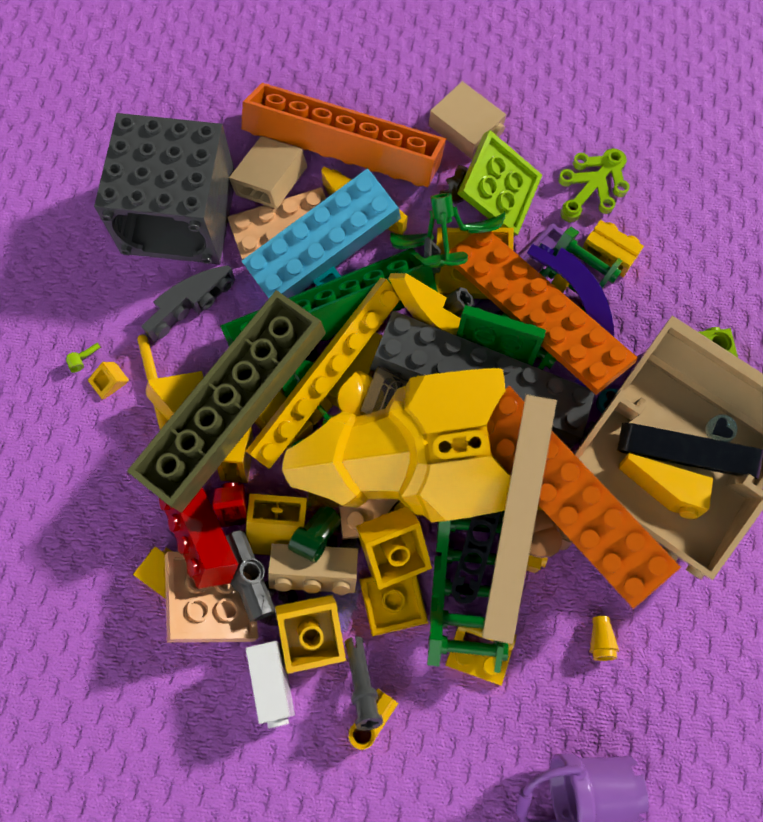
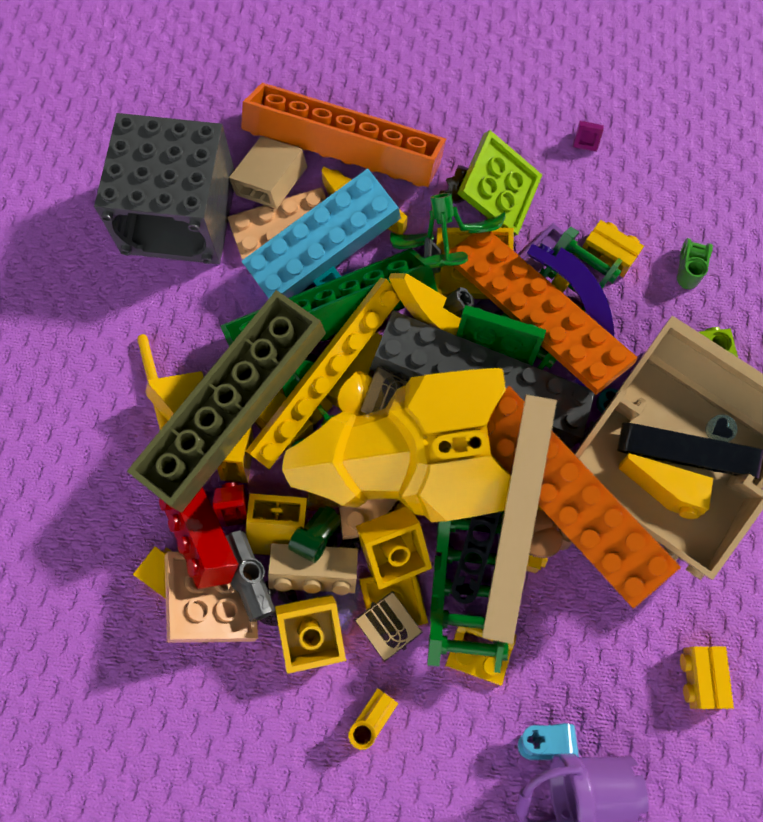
lime hand [66,343,101,373] -> none
yellow slope [88,362,129,399] -> none
dark grey slope [141,265,235,343] -> none
white brick [246,641,295,729] -> none
dark grey pin [345,636,383,731] -> none
tan brick [429,81,506,159] -> none
lime plant [558,149,630,222] -> none
yellow cone [590,616,619,661] -> none
none -> piece [354,591,423,662]
none -> medium azure piece [517,724,579,760]
none -> magenta tile [573,121,604,152]
none -> bright green piece [677,238,713,290]
none -> yellow brick [680,646,734,709]

